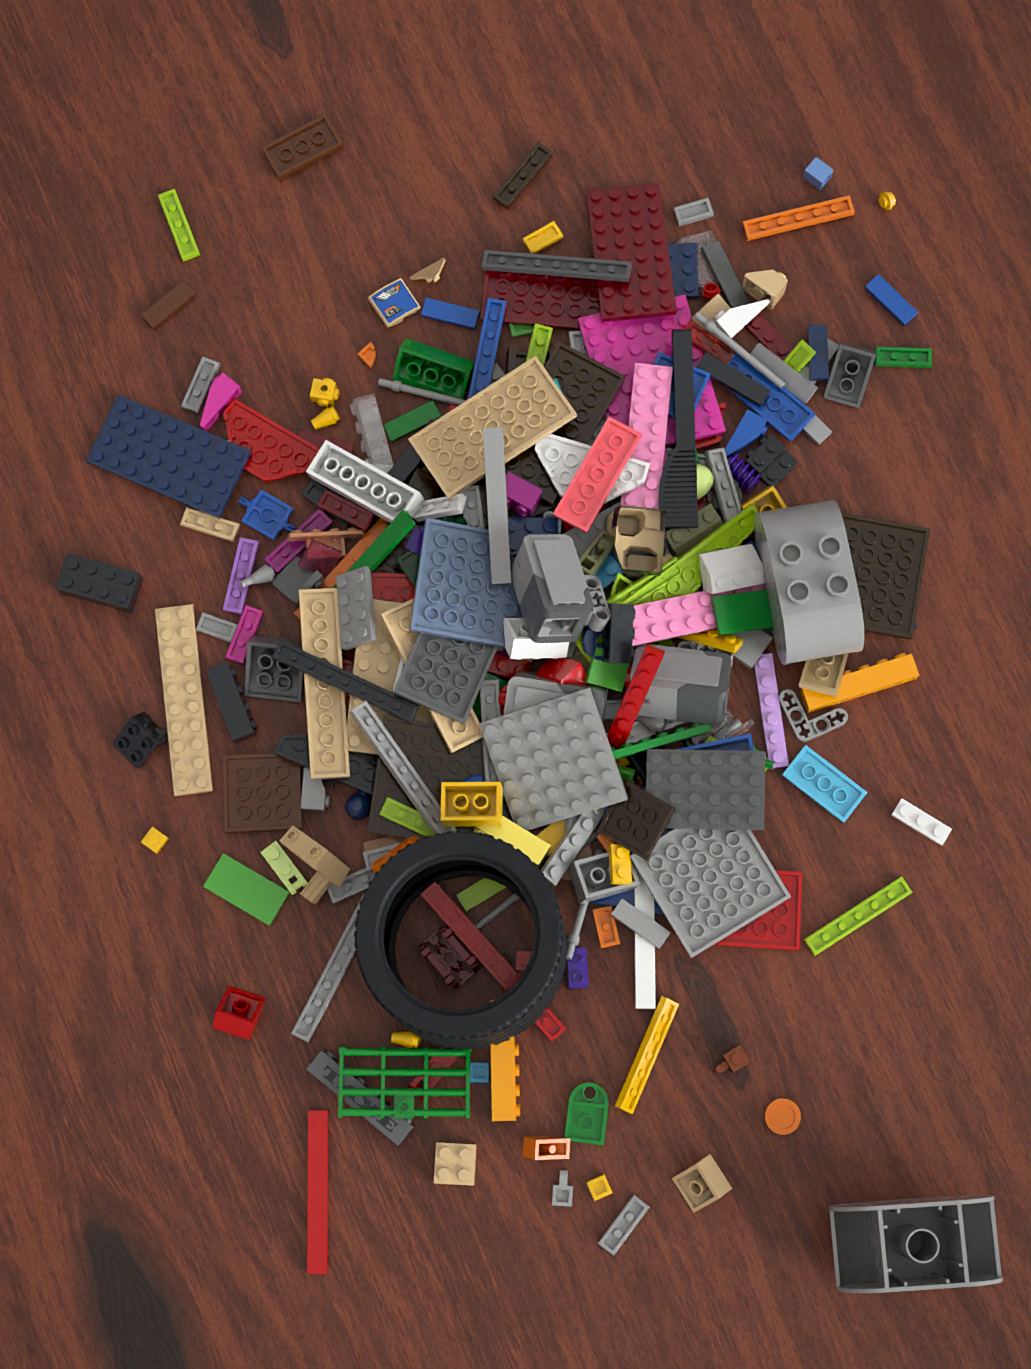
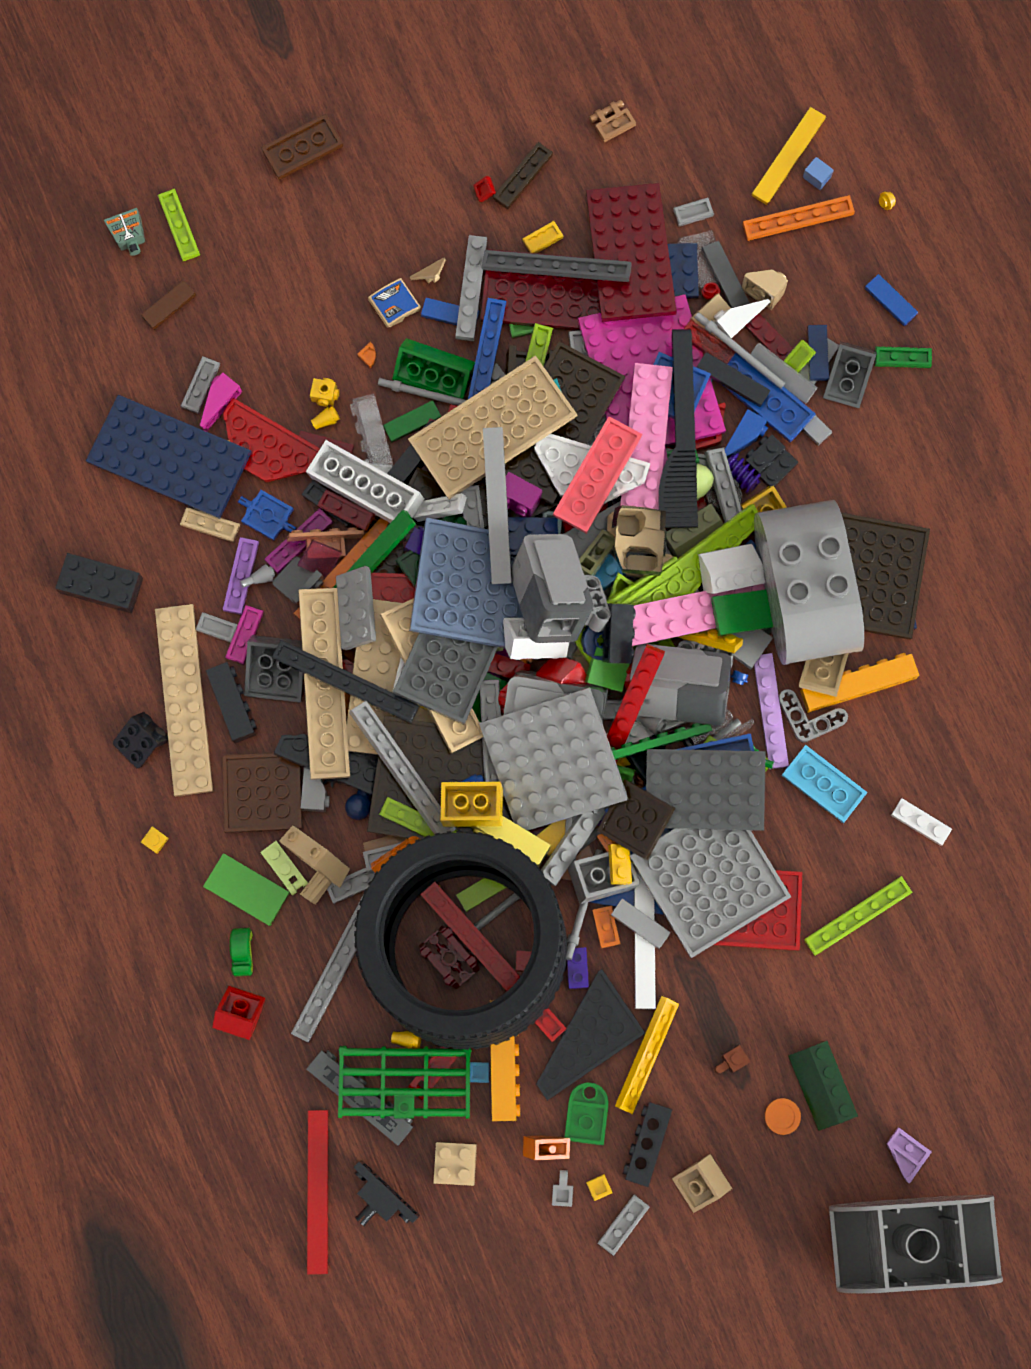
none -> sand green torso [104,208,145,256]
none -> green animal [230,928,253,977]
none -> black brick [354,1160,420,1226]
none -> light grey plate [455,235,487,341]
none -> red tile [473,176,496,202]
none -> black wing [536,969,645,1101]
none -> medium nougat plate [589,99,636,143]
none -> black brick [622,1102,672,1187]
none -> blue plate [730,670,748,685]
none -> yellow tile [752,107,826,205]
none -> dark green slope [788,1041,858,1131]
none -> lavender wing [886,1127,931,1183]

